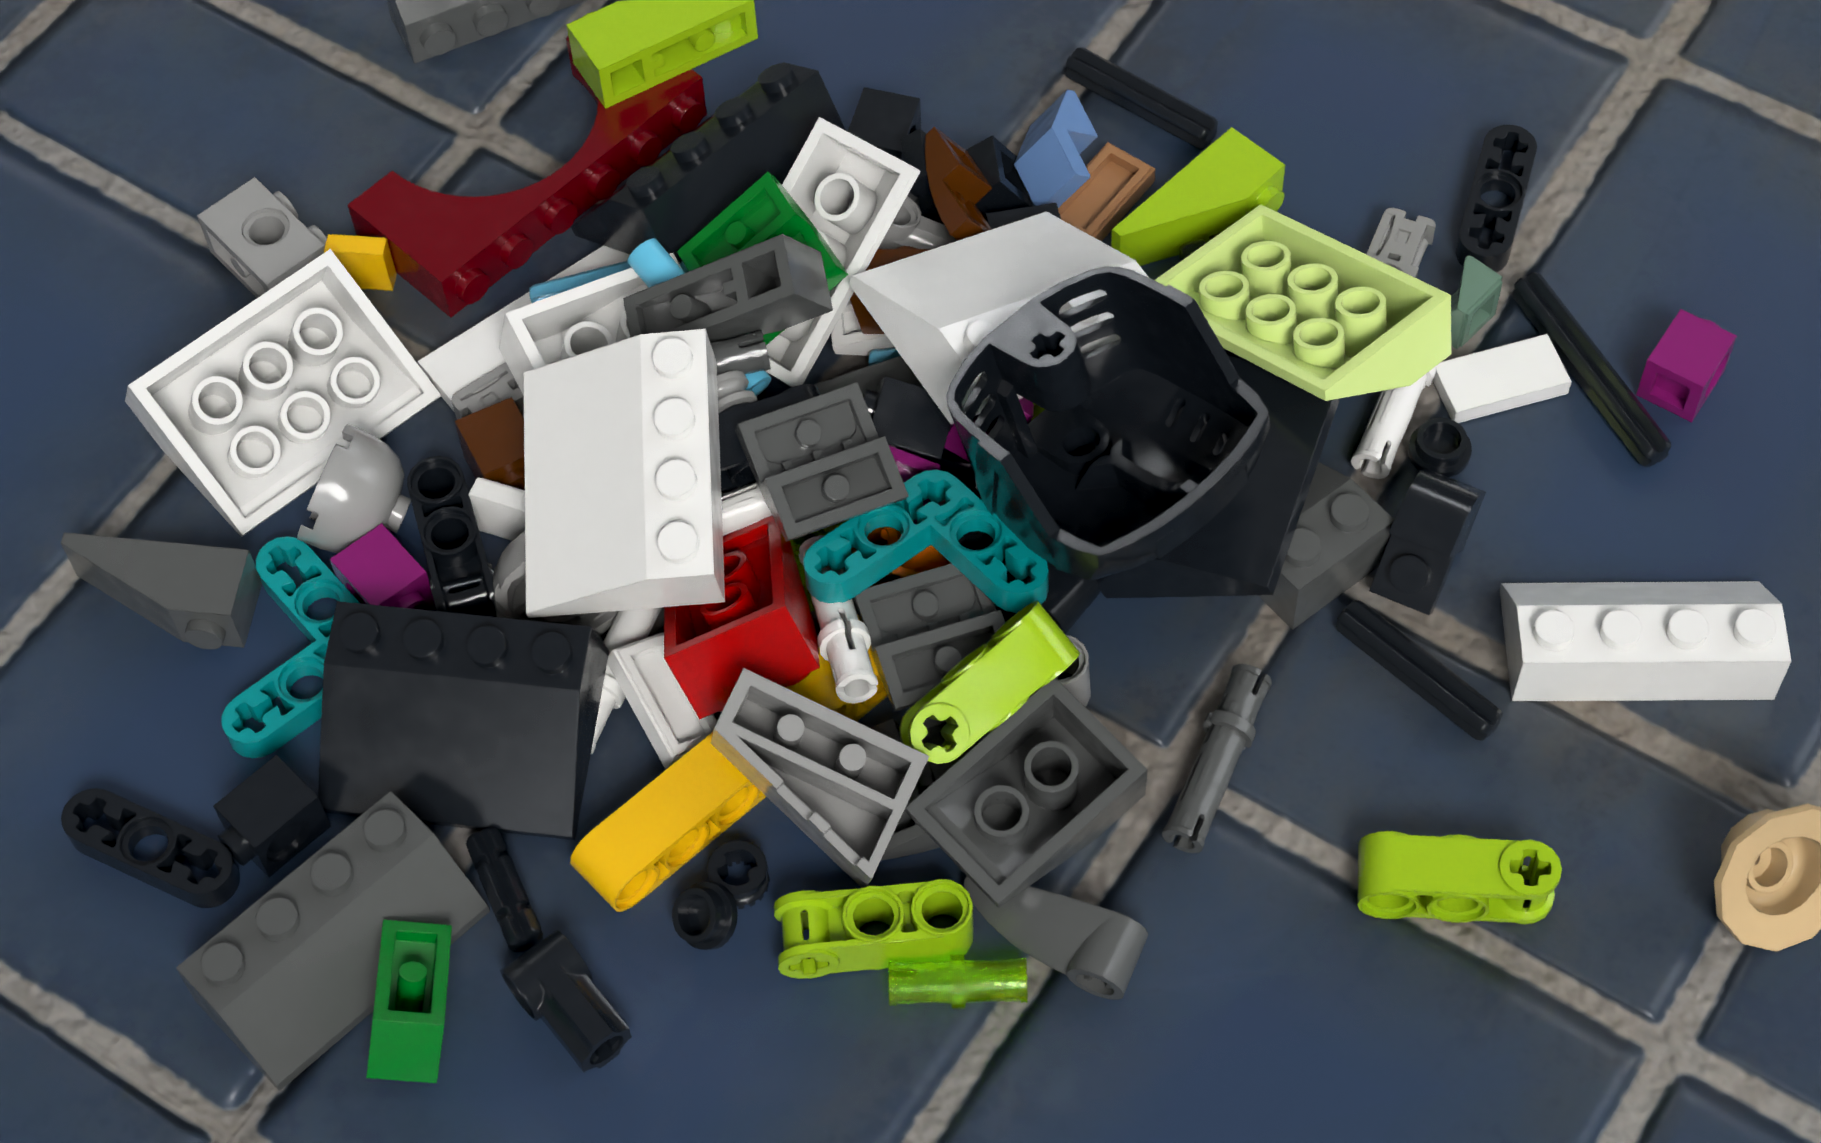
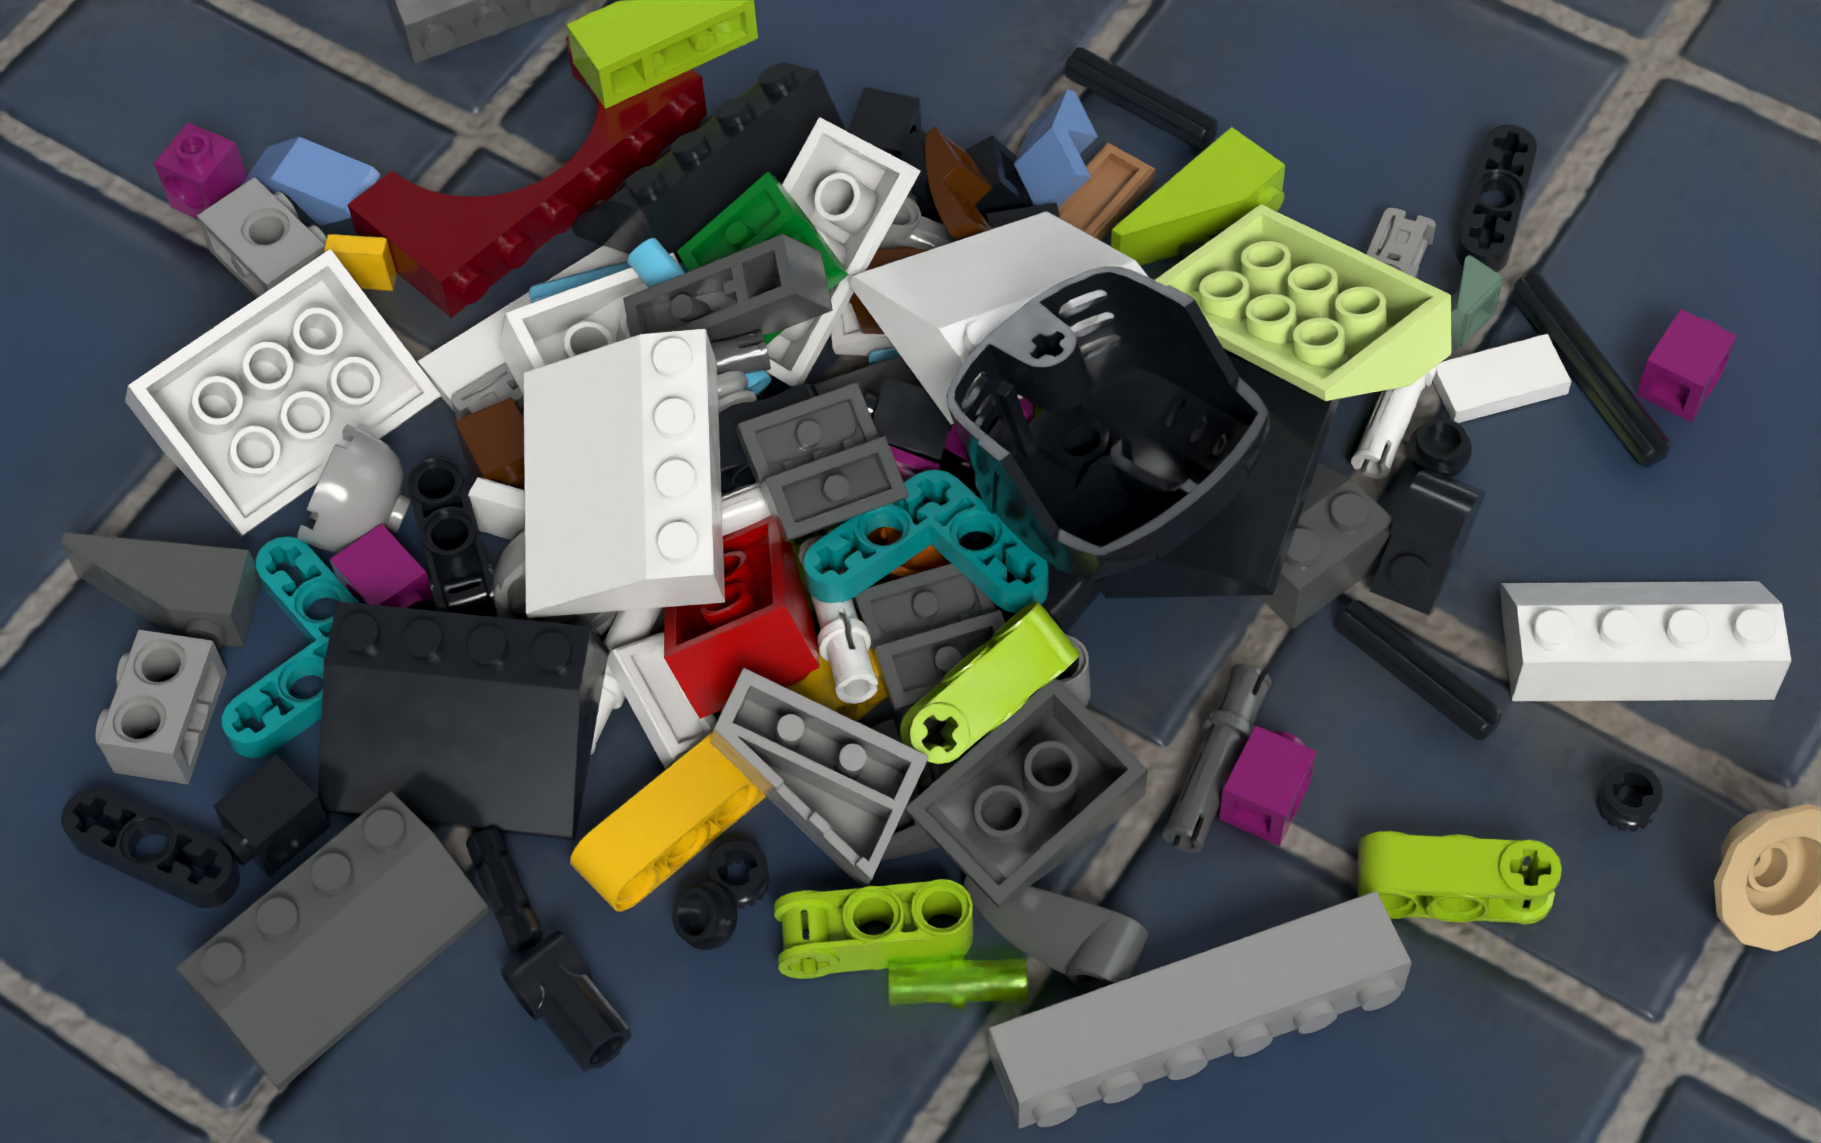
green slope [366,920,452,1083] -> none
none -> light grey brick [96,630,227,785]
none -> magenta brick [154,122,247,219]
none -> medium blue slope [241,137,381,226]
none -> light grey brick [988,891,1412,1129]
none -> magenta brick [1219,725,1317,846]
none -> black bush [1597,763,1663,832]

